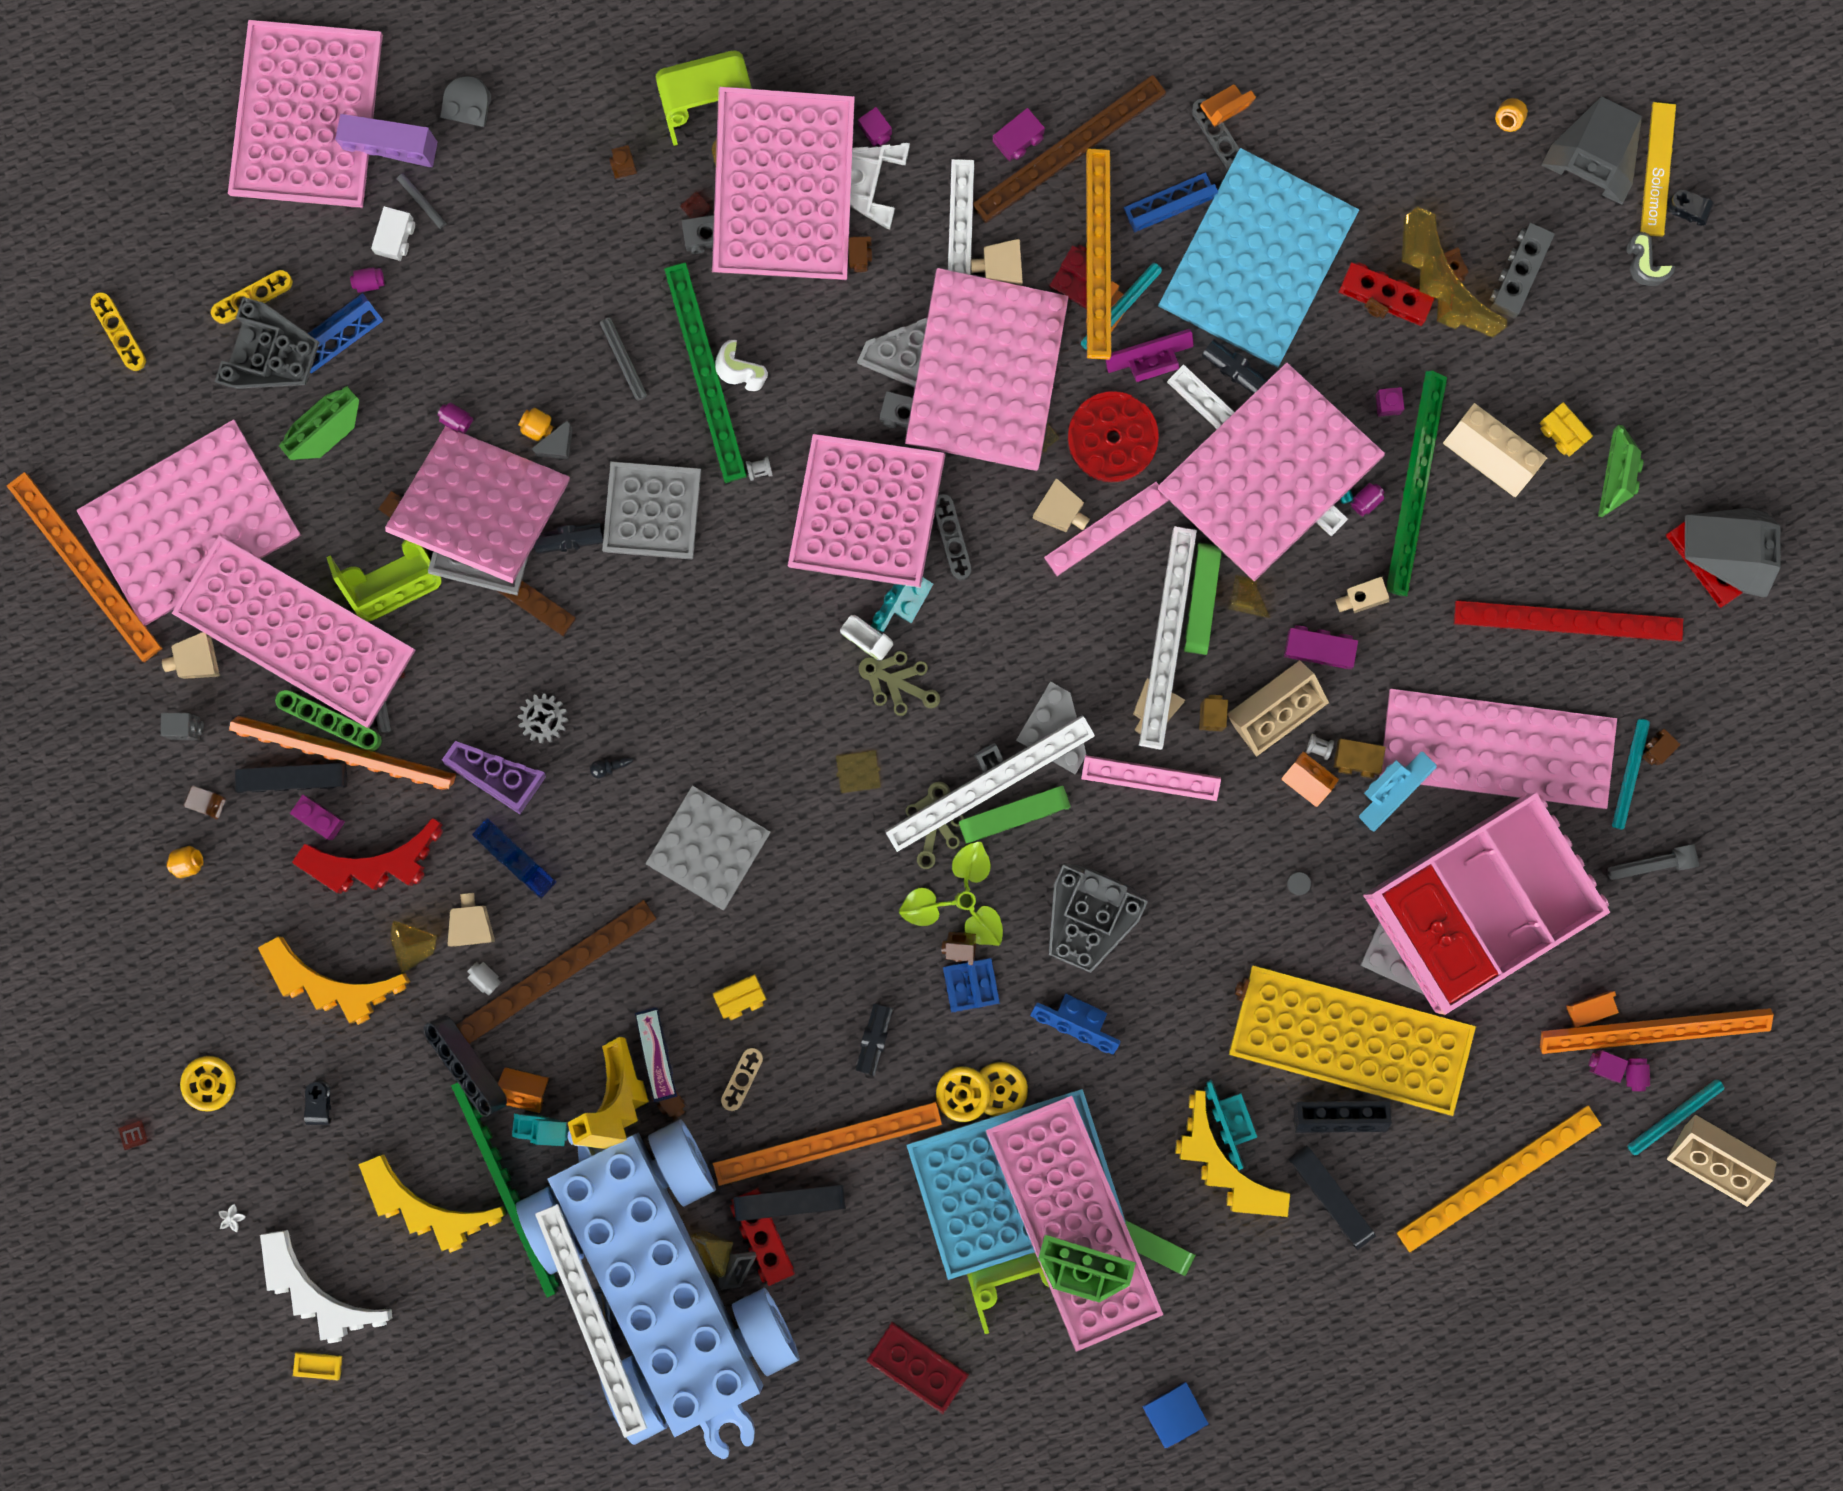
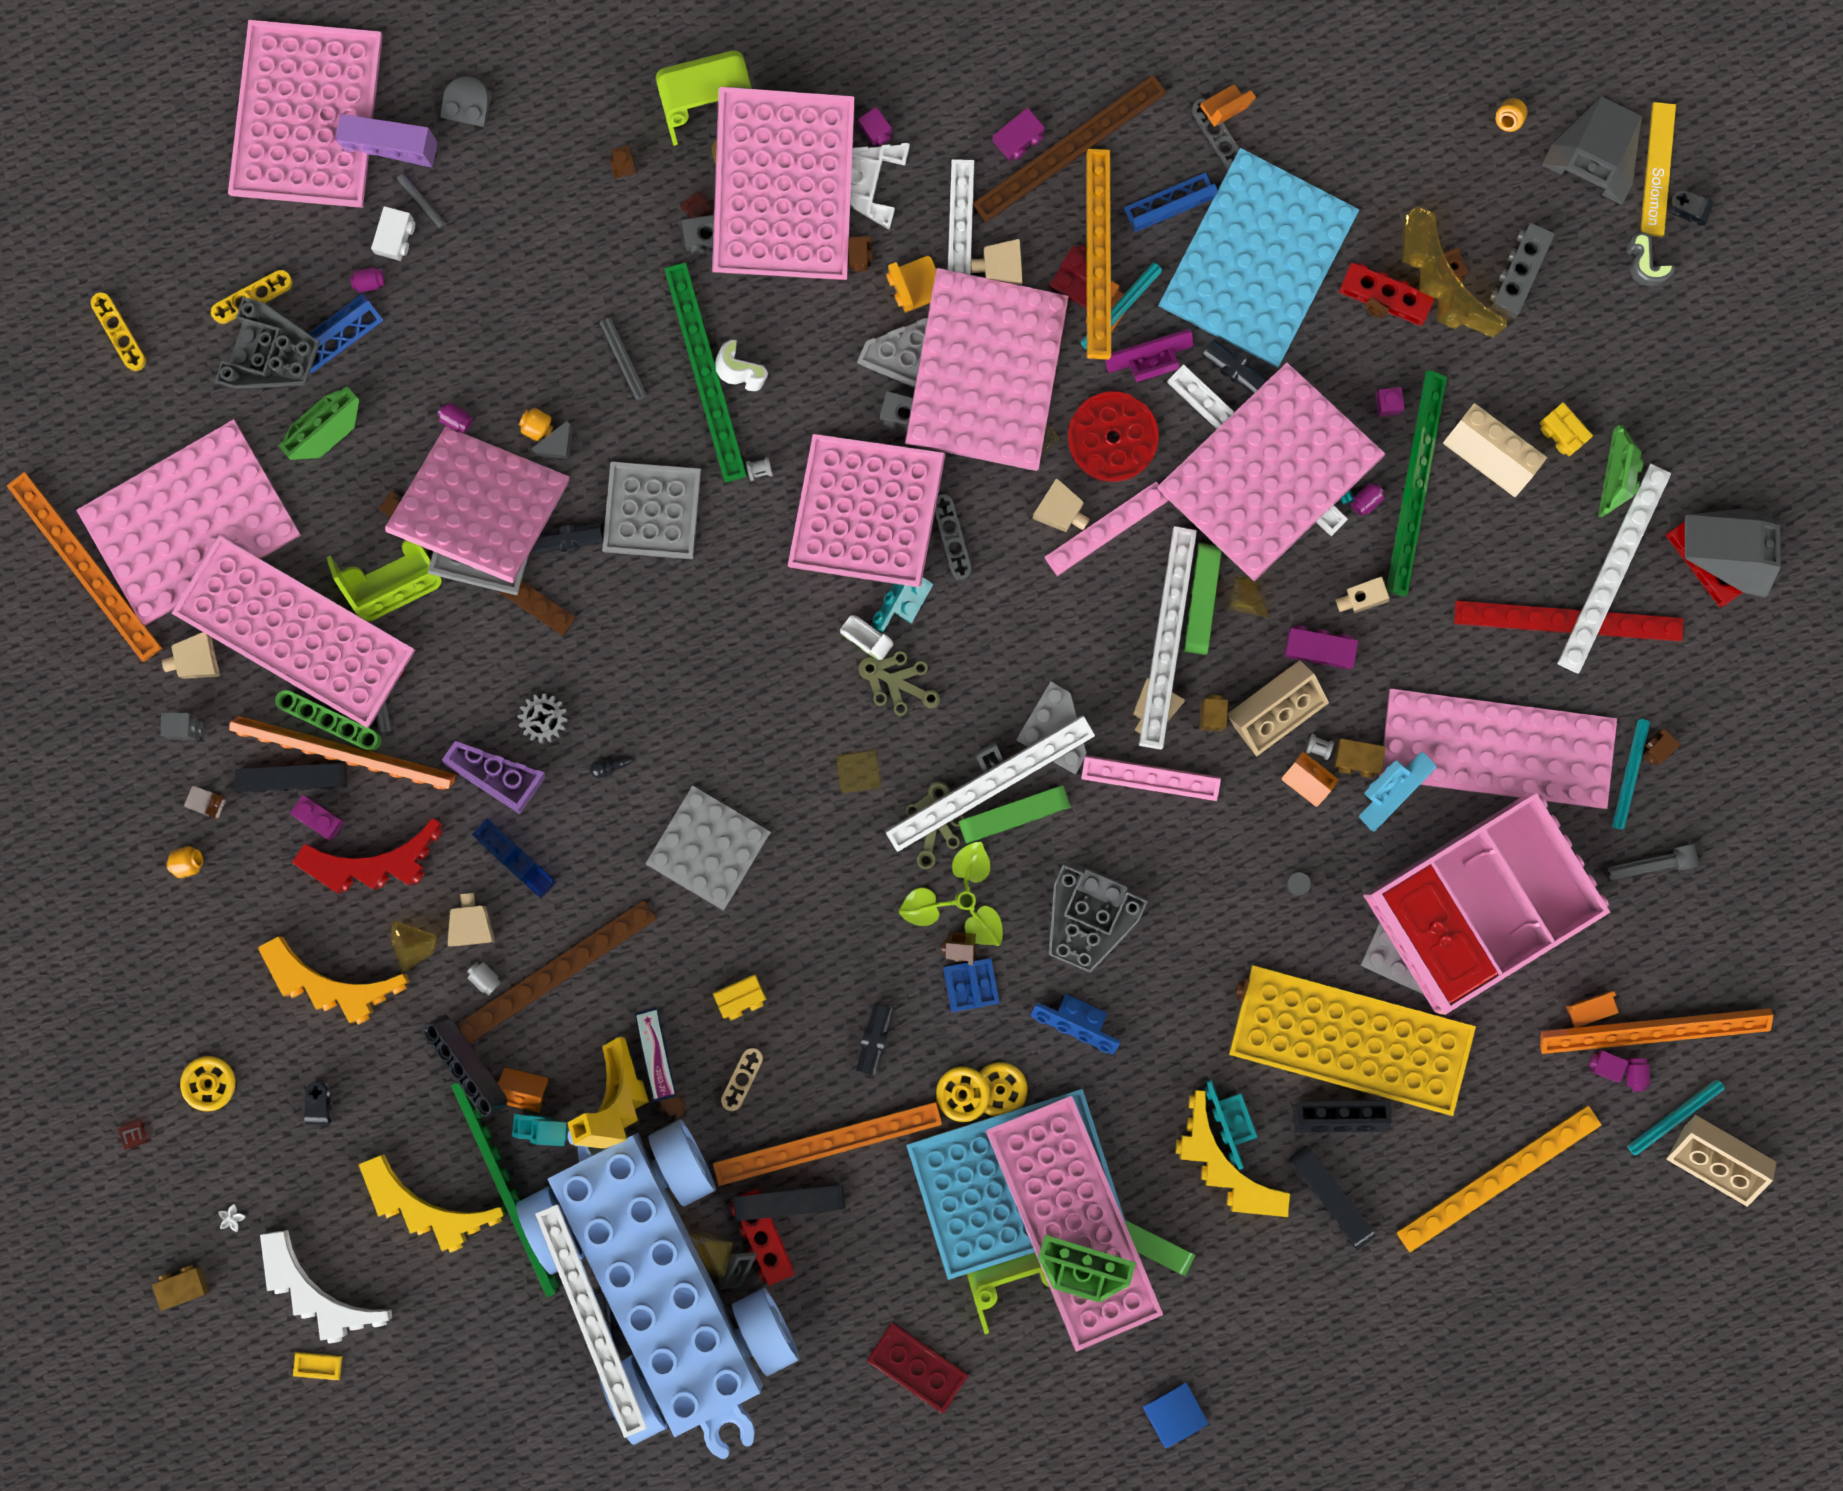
none -> pearl gold brick [152,1265,210,1311]
none -> light orange bracket [886,256,936,313]
none -> white plate [1557,464,1671,674]

